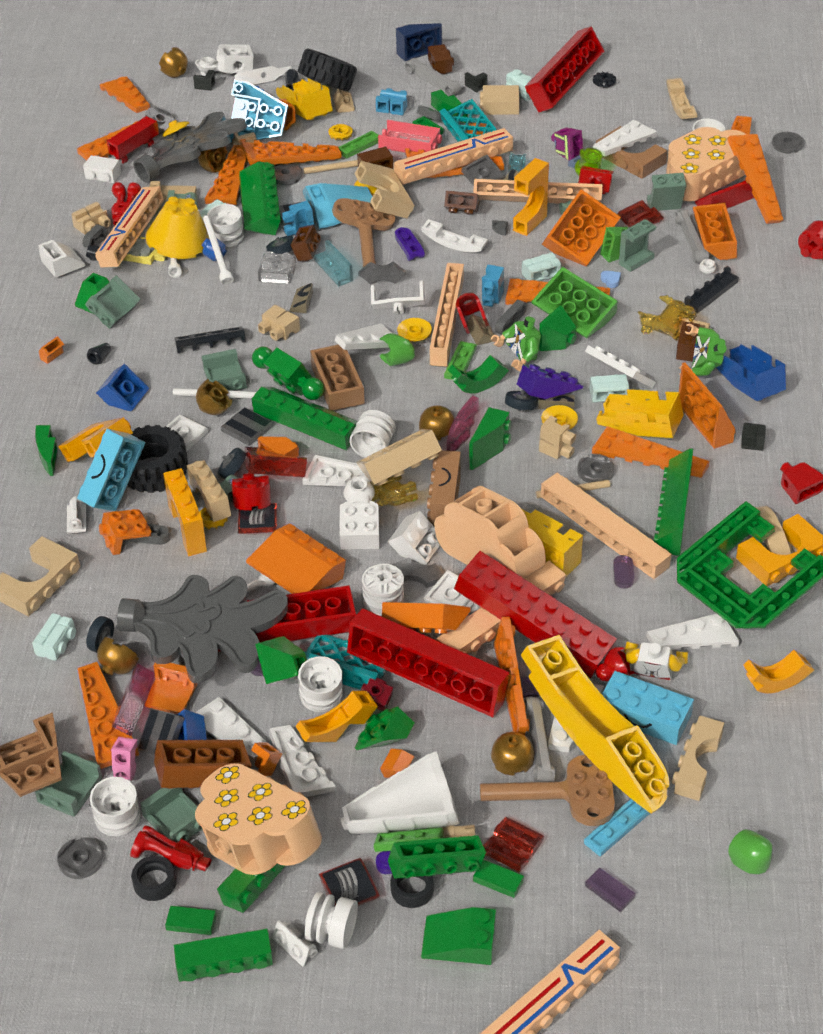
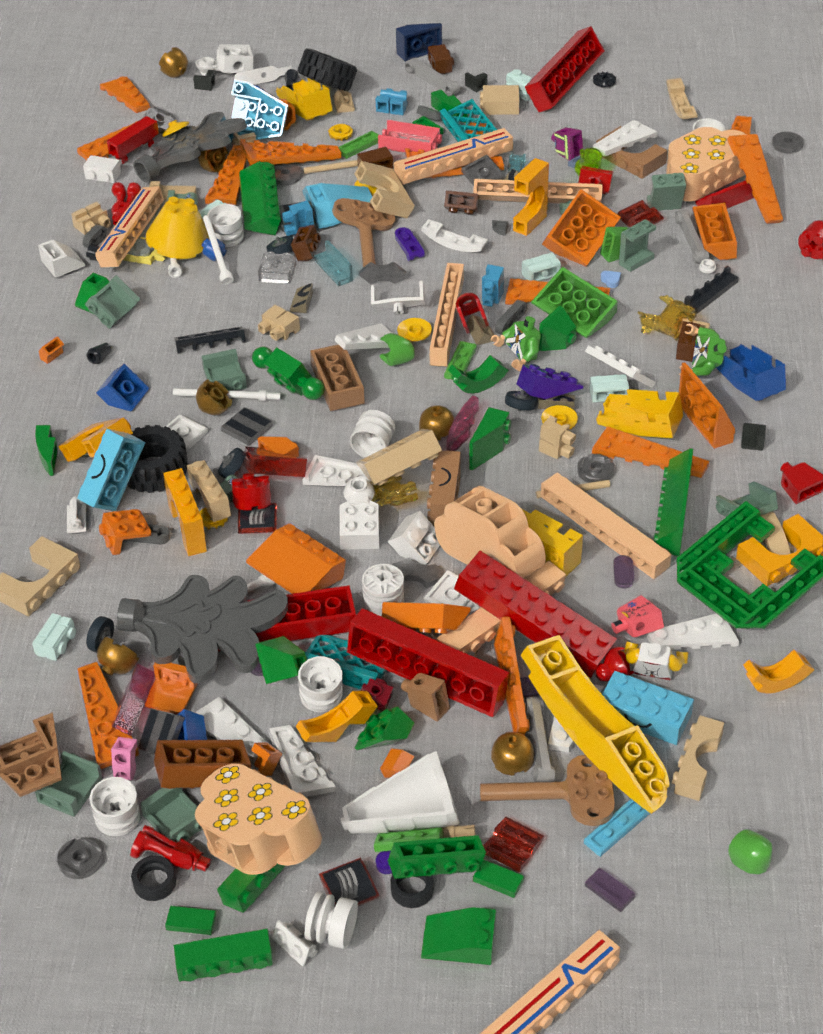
green slope [251,386,358,451] -> none
none -> medium nougat torso [401,673,450,722]
none -> coral torso [611,595,664,637]
none -> sand green panel [716,481,778,517]

